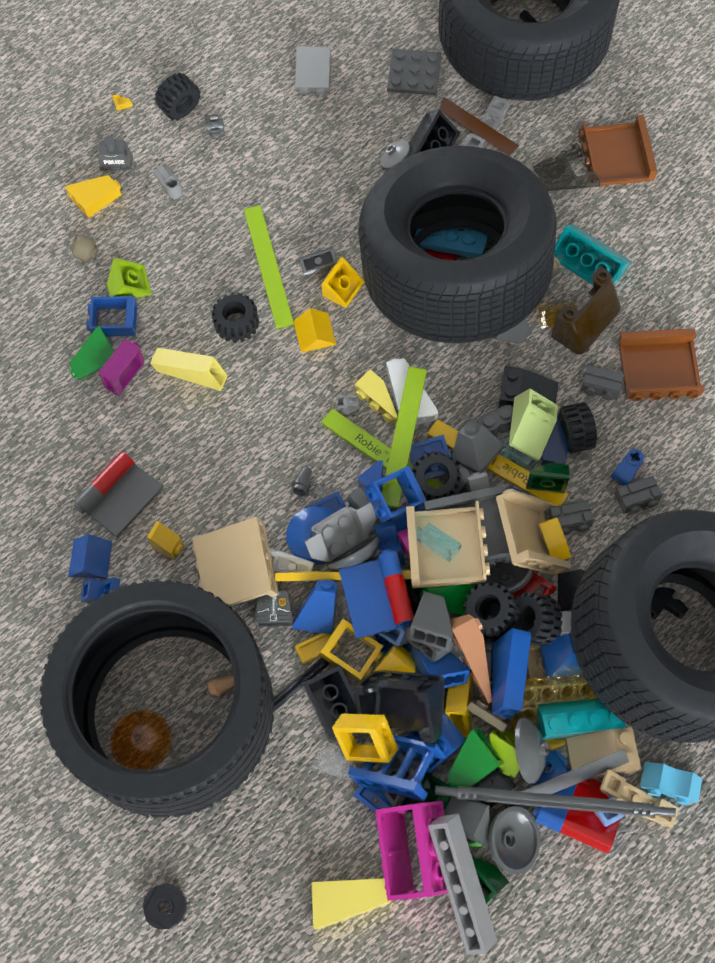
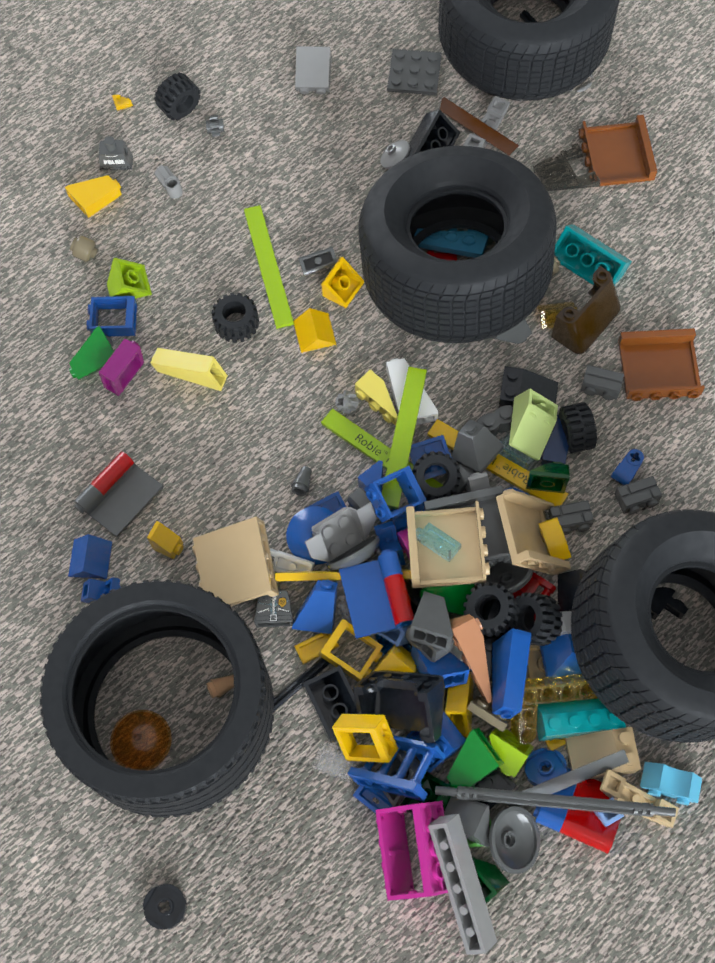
light yellow slope [312,878,392,929] -> none
dark grey dish [515,718,549,784] -> none

